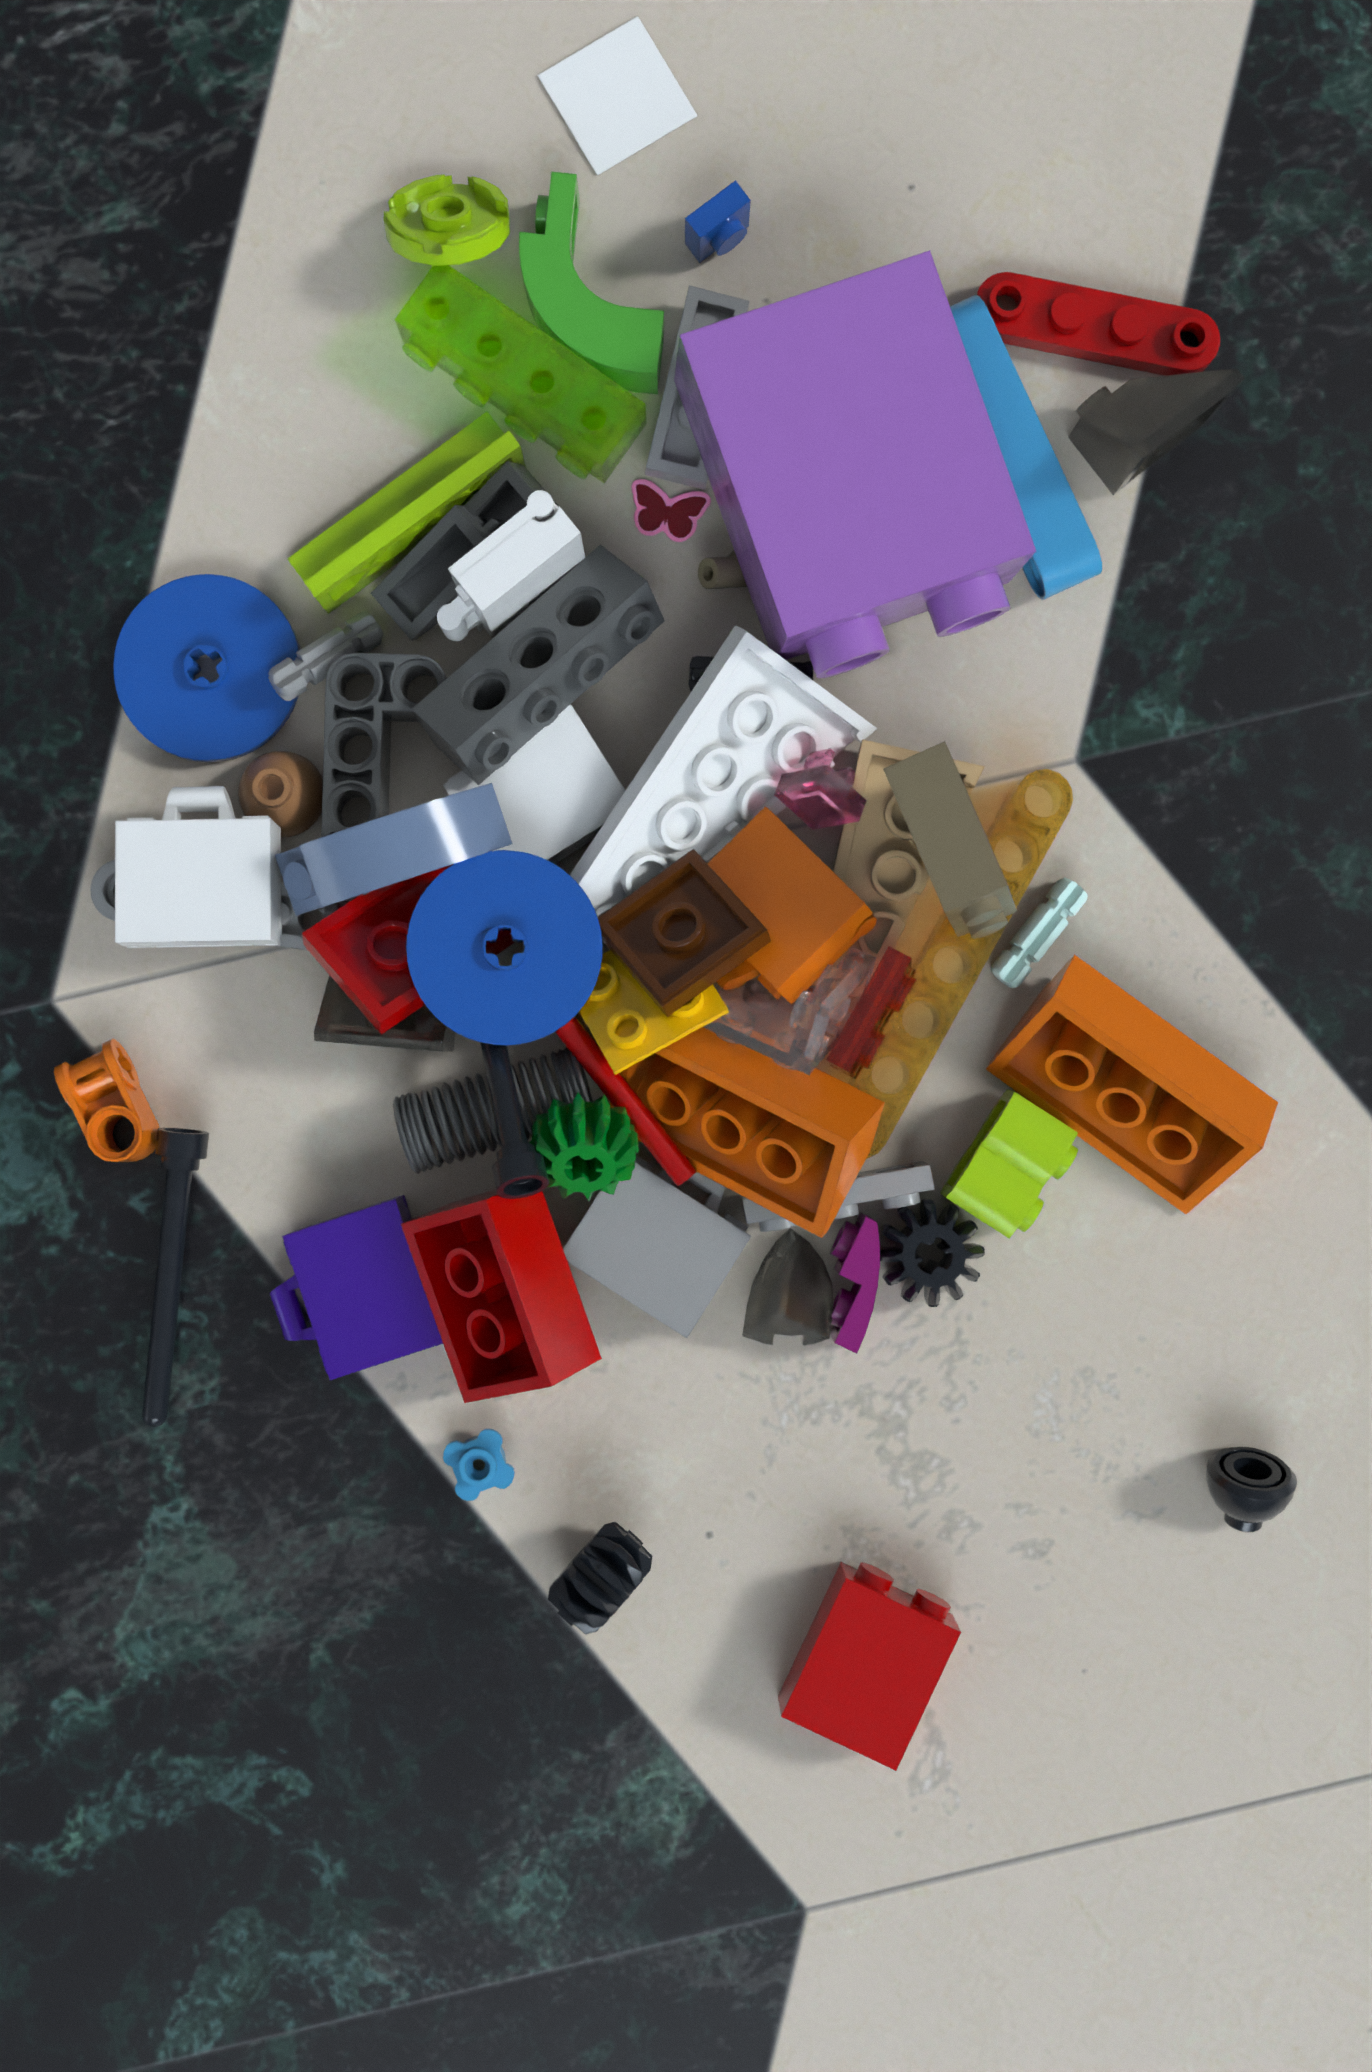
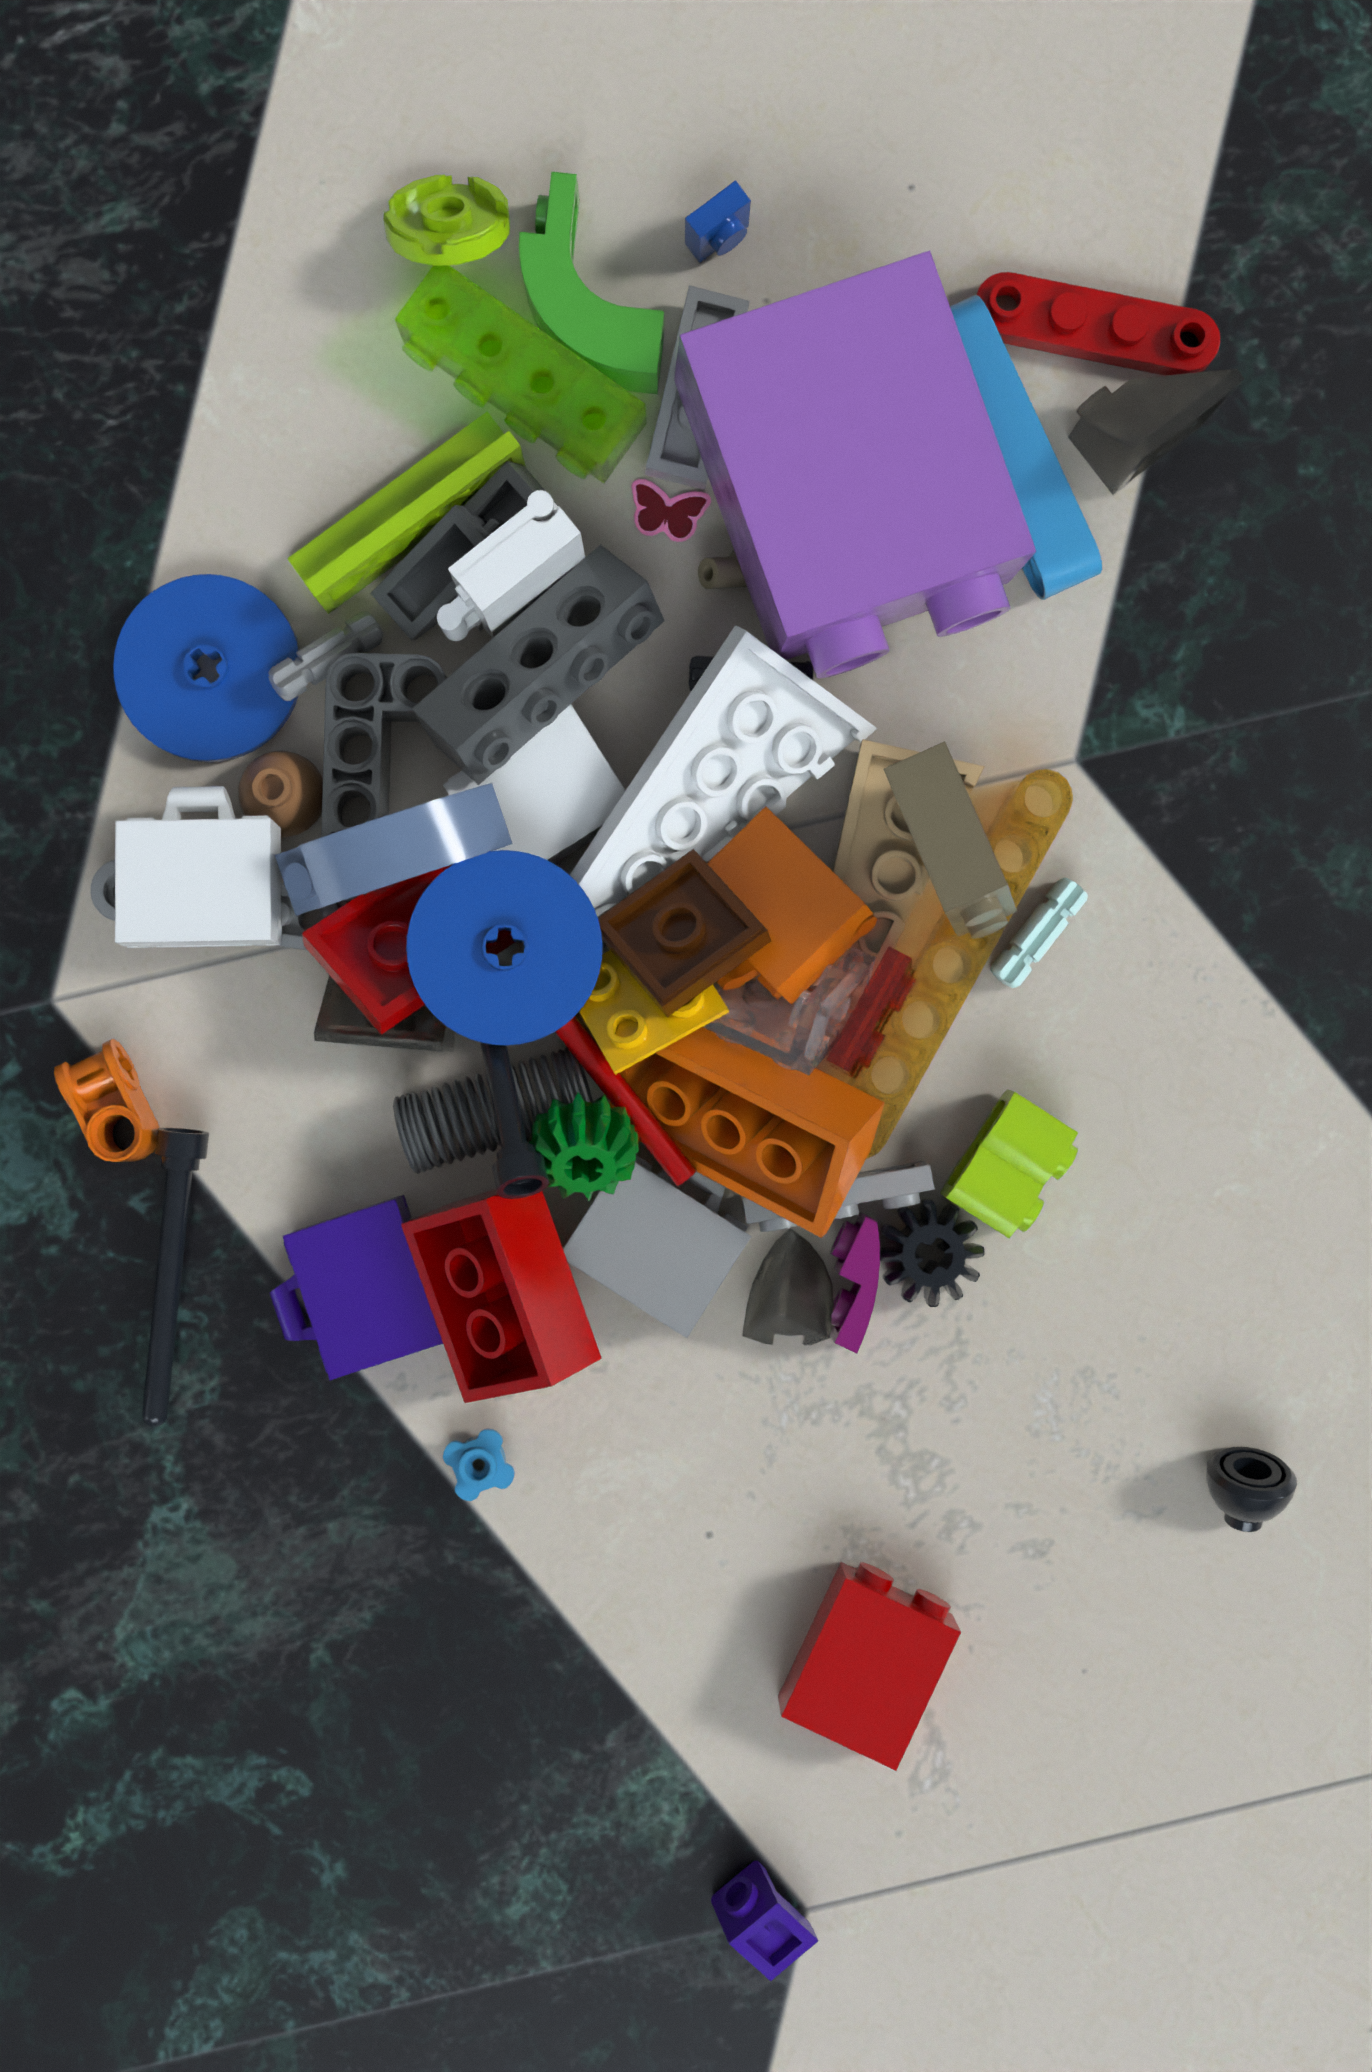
white sticker [537,16,698,176] -> none
black gear [548,1522,653,1635] -> none
clear pink tile [774,748,867,830] -> none
orange slope [986,954,1278,1214] -> none
none -> dark purple bracket [711,1861,819,1981]

